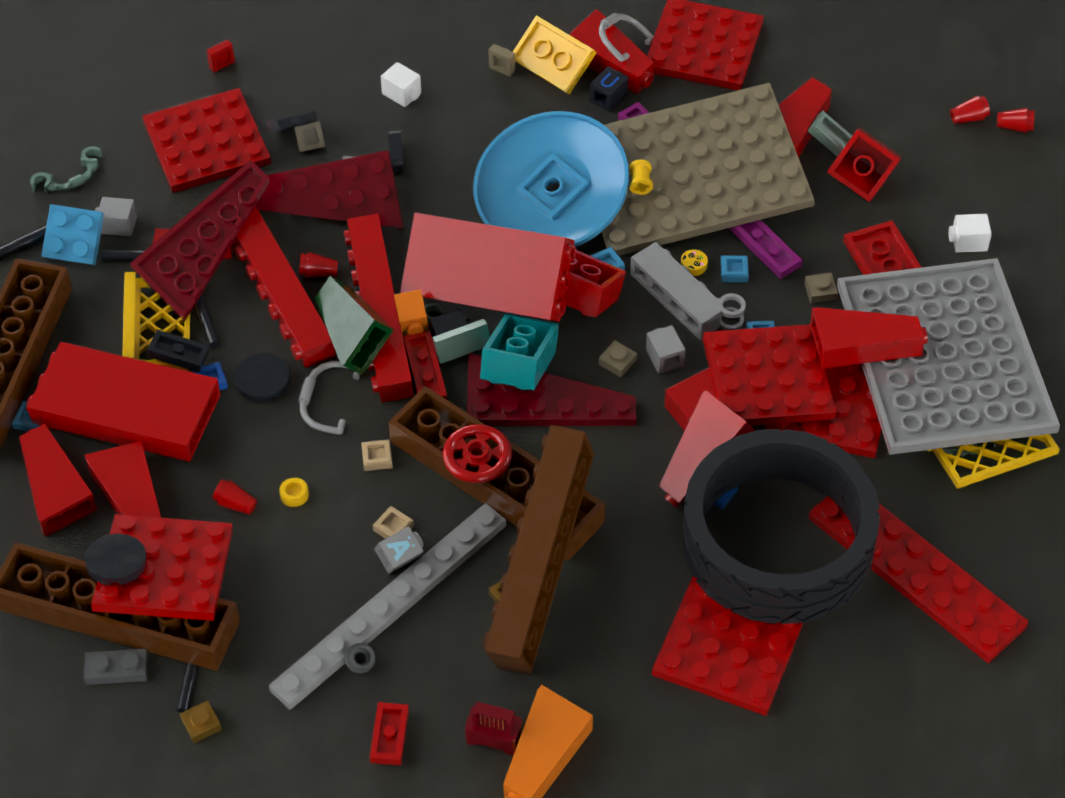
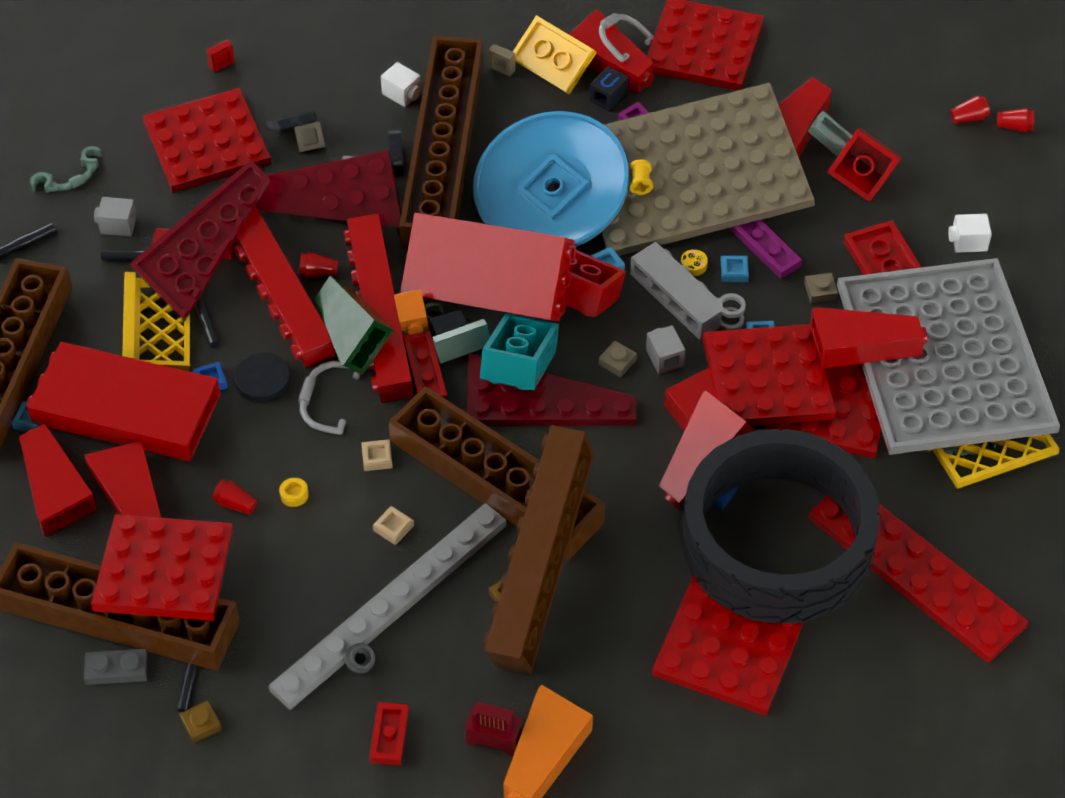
dark azure plate [41,204,104,266] -> none
black tile [85,533,147,585] -> none
black plate [147,330,210,373] -> none
light grey brick [374,526,424,574] -> none
red plate [442,424,512,483] -> none
none -> reddish brown brick [399,36,484,247]

